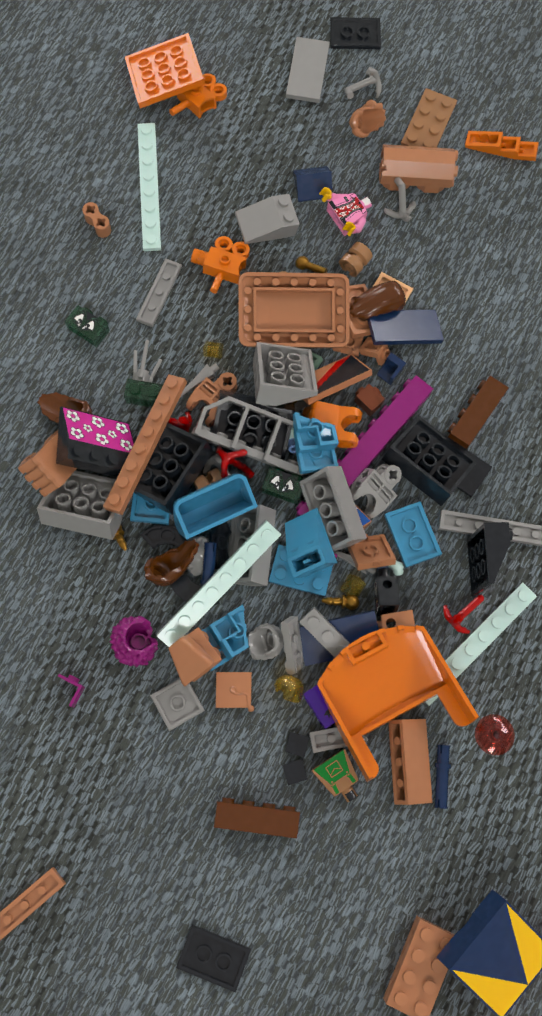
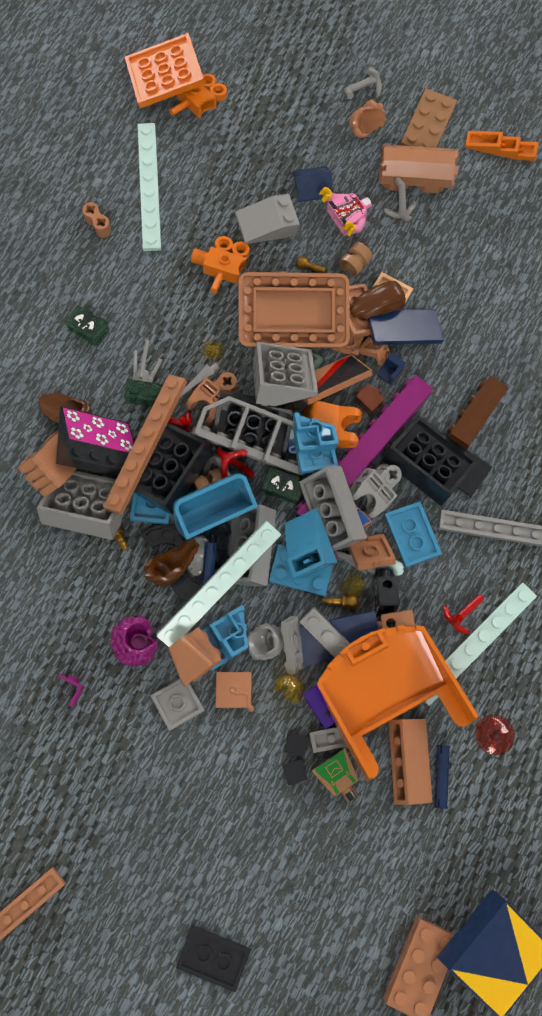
light grey tile [136,258,182,328] -> none
reddish brown brick [214,797,300,838] -> none
light grey tile [286,37,330,103] -> none
black tile [330,17,381,49] -> none
black slope [467,522,513,596] -> none

